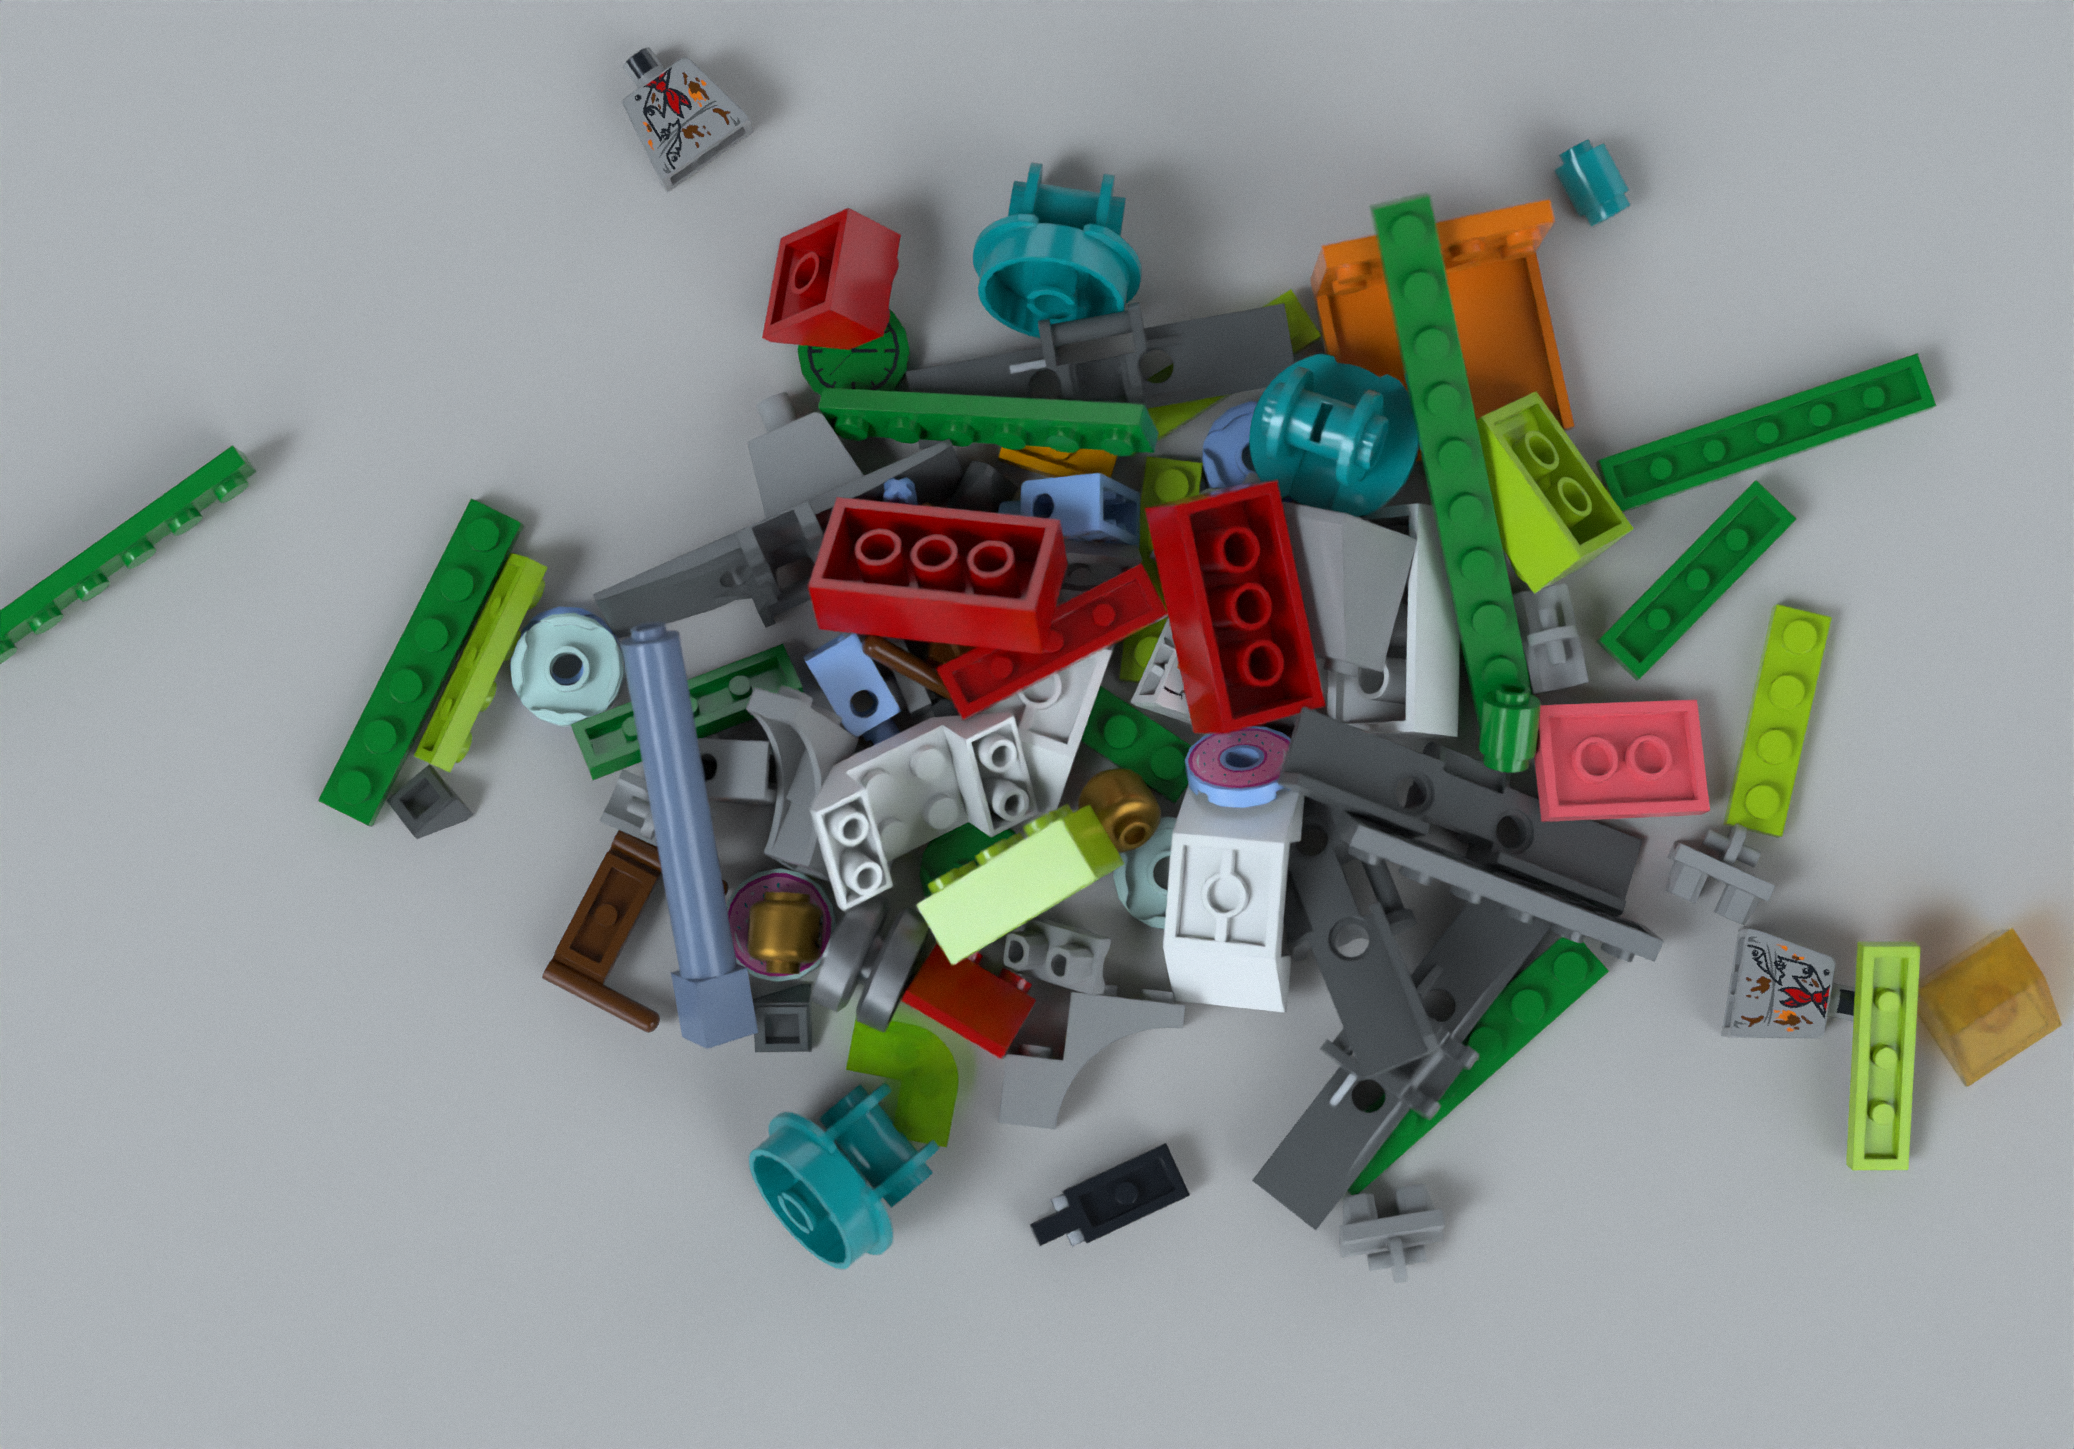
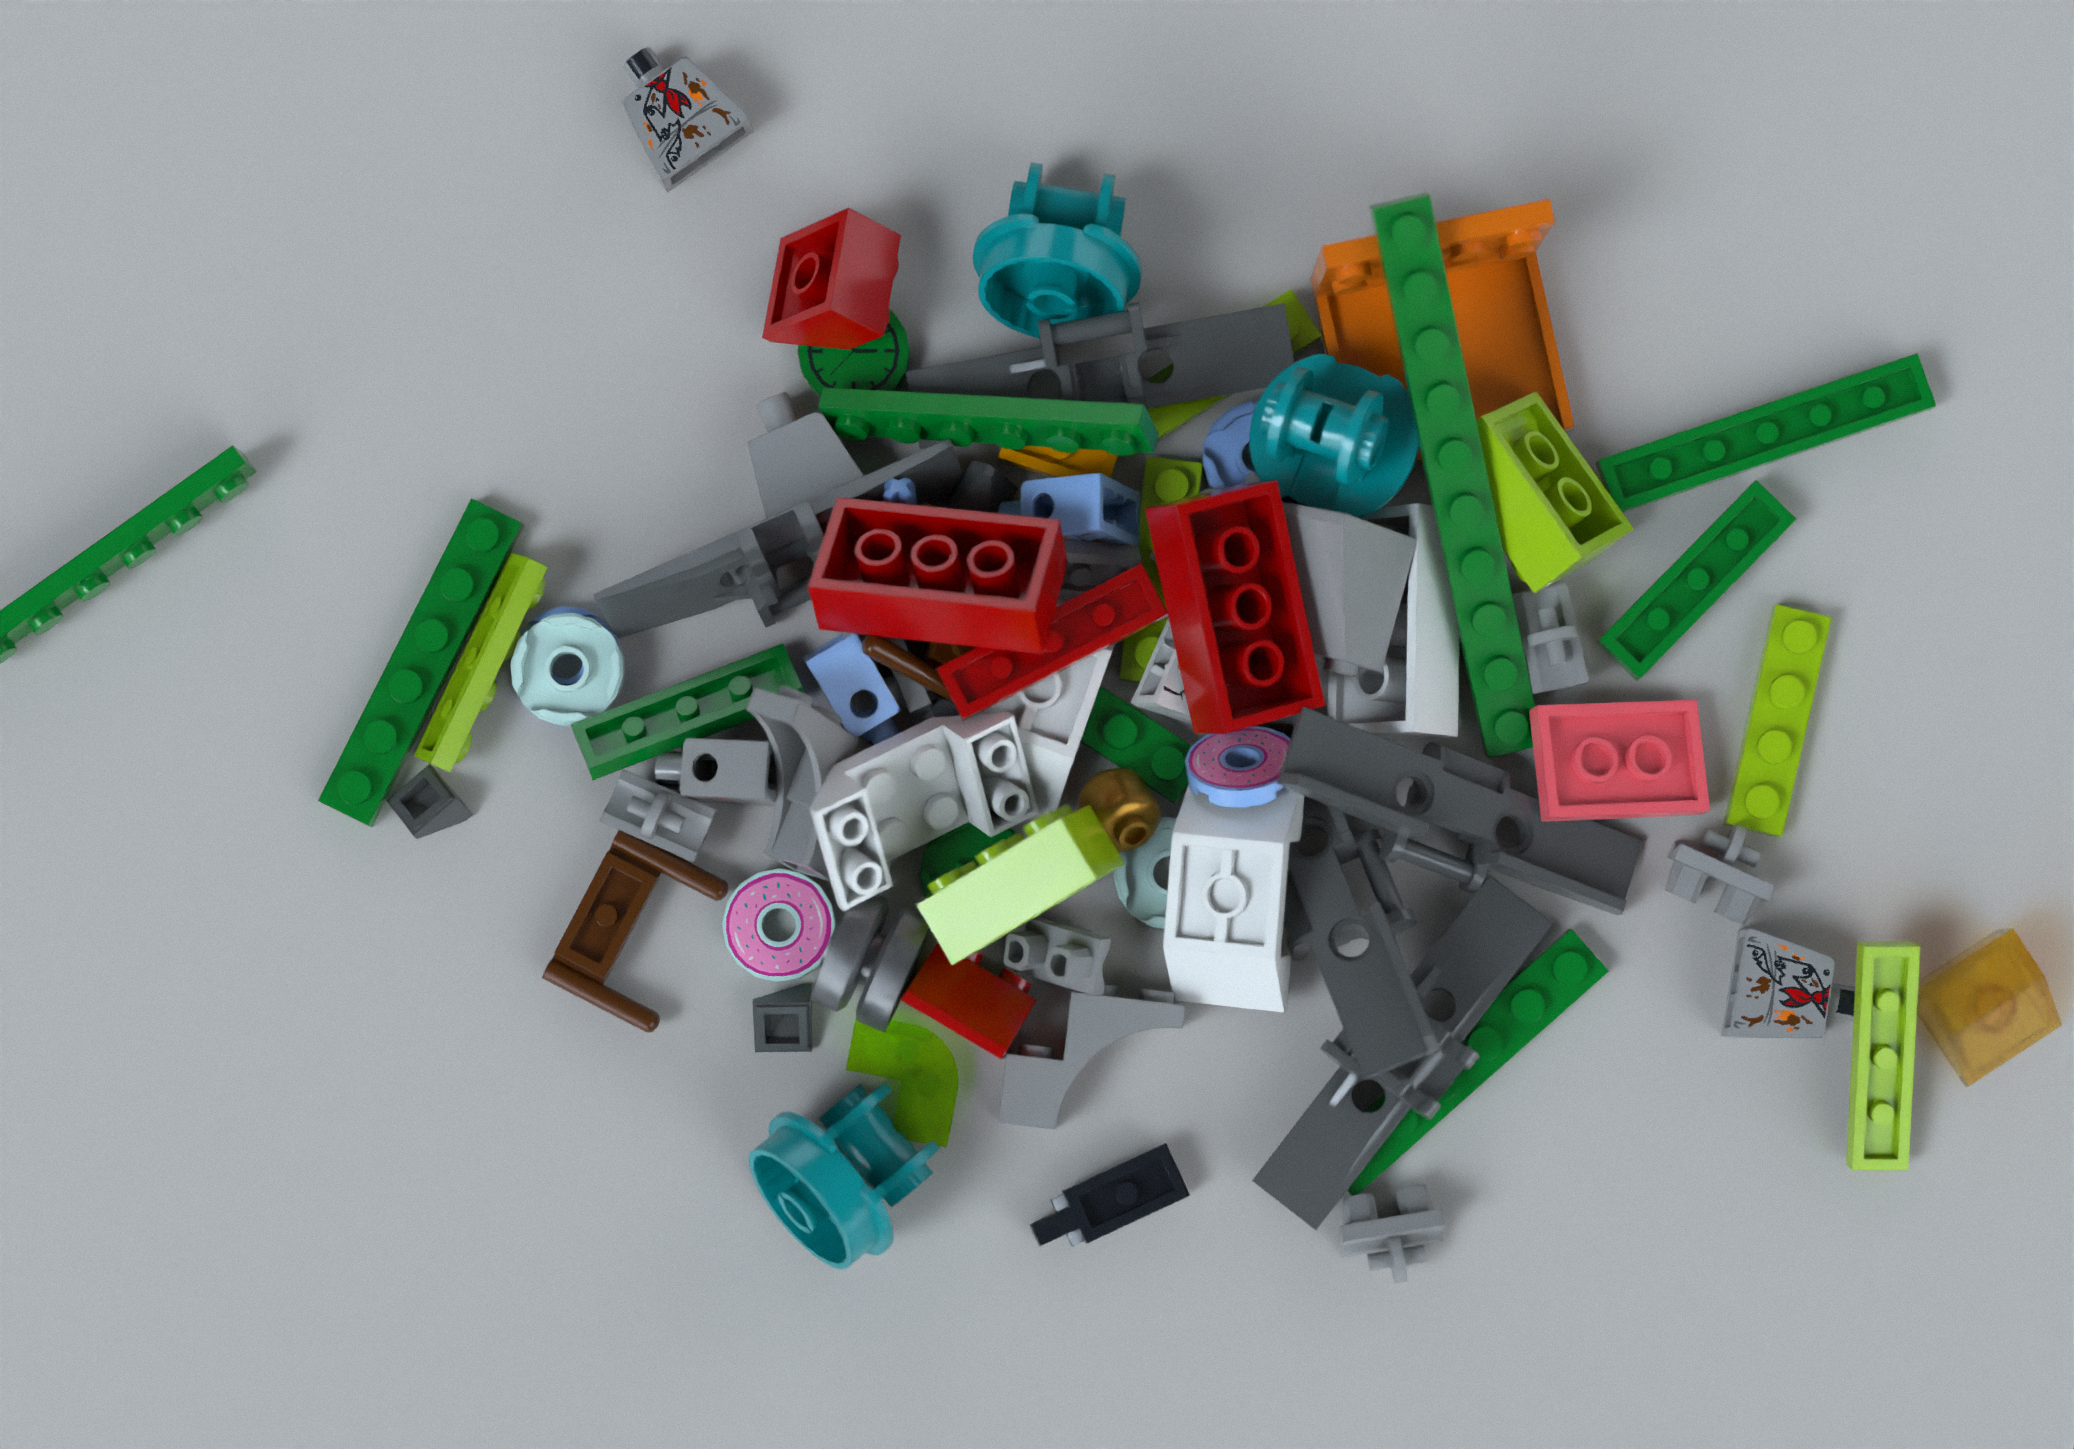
sand blue brick [621,622,758,1049] -> none
pearl gold head [747,892,823,974] -> none
plate [1335,811,1664,962] -> none
green brick [1479,683,1541,773] -> none
teal brick [1554,139,1631,227] -> none

